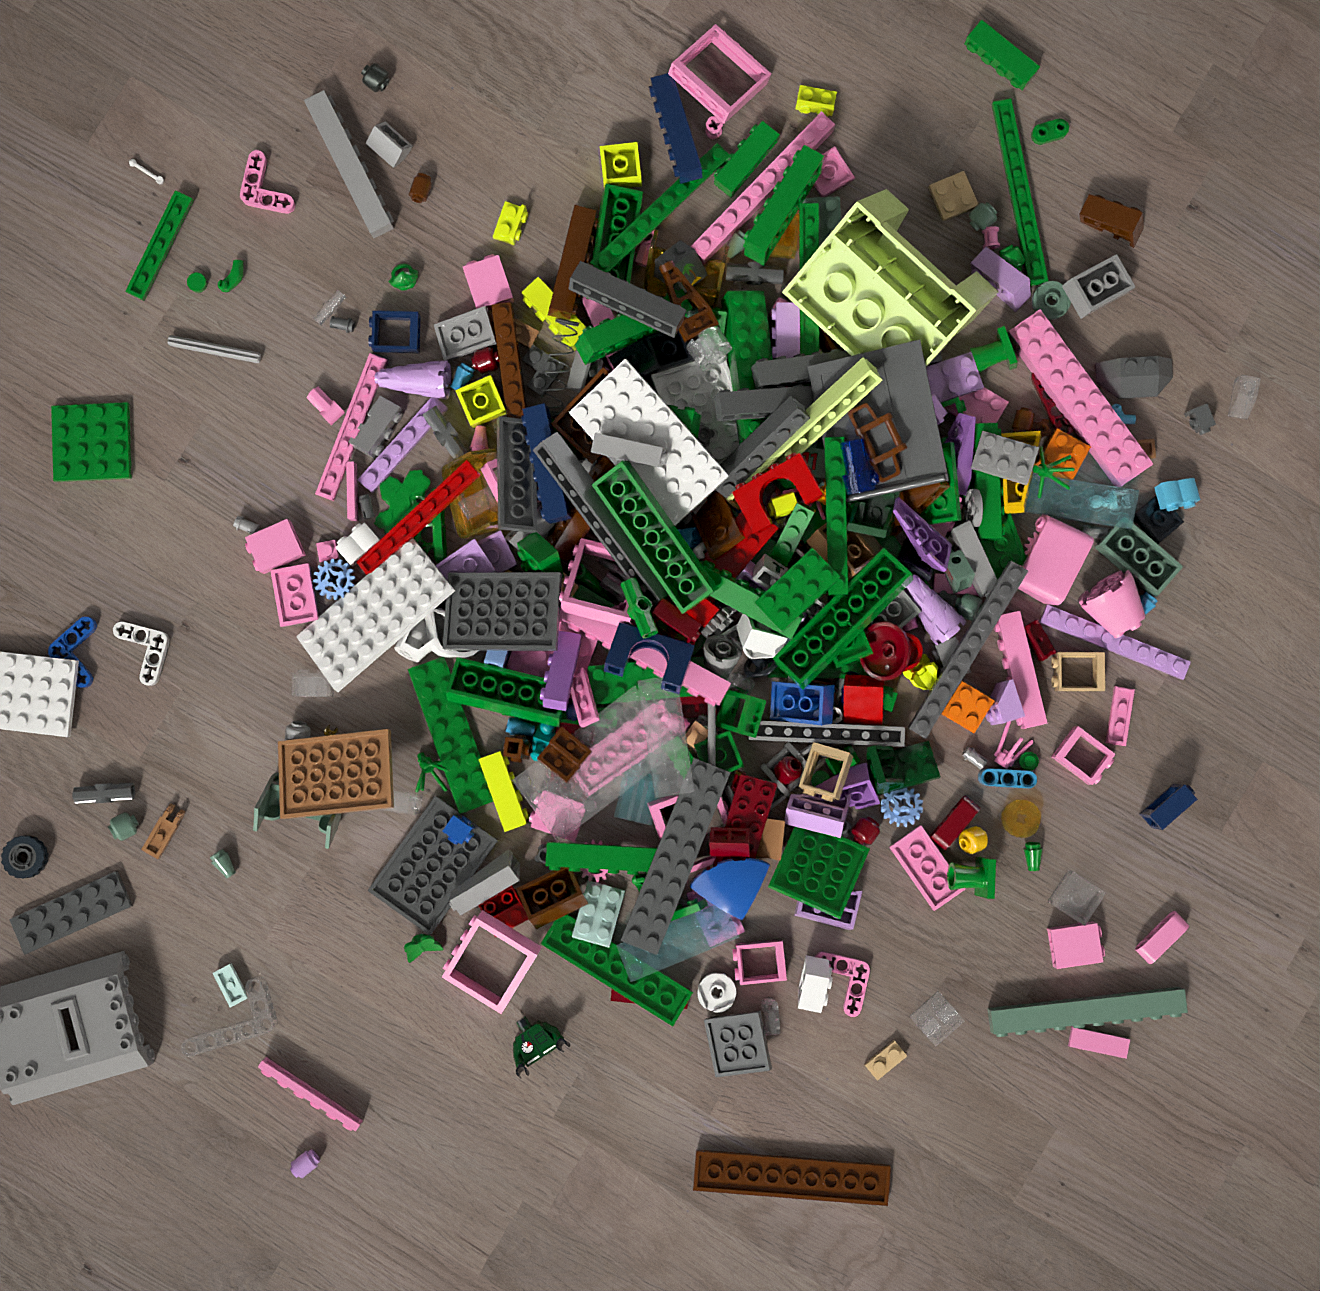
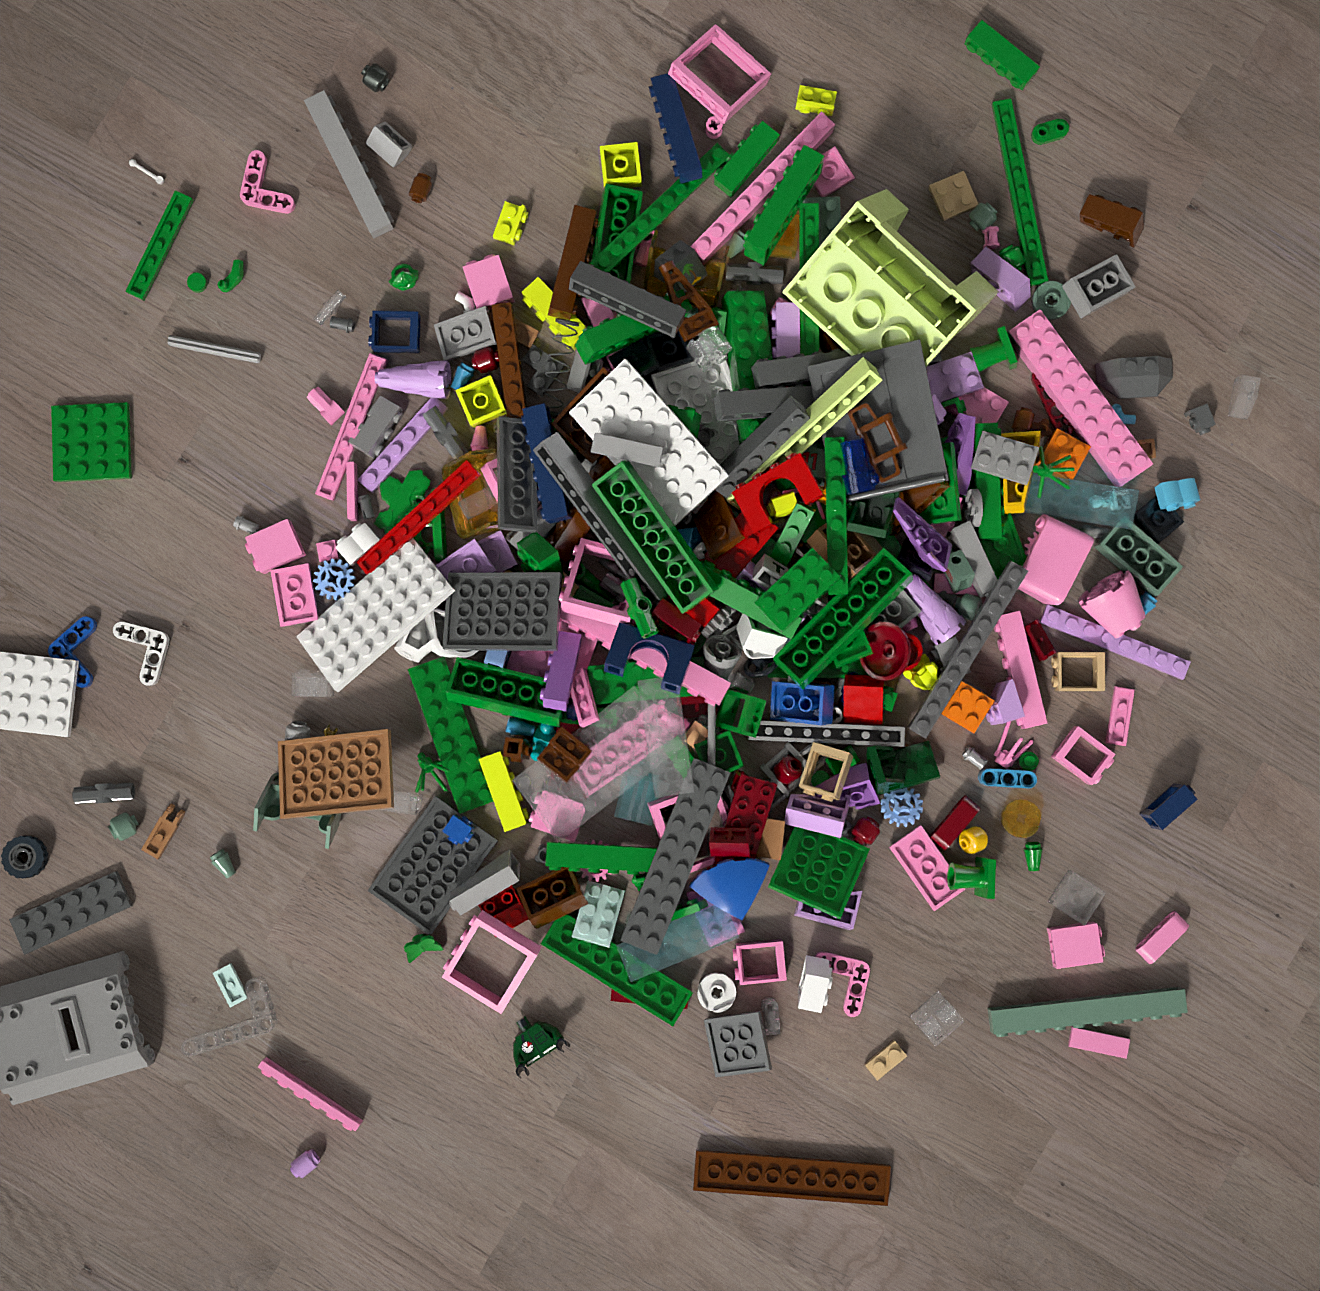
none -> white arm [455,291,476,314]

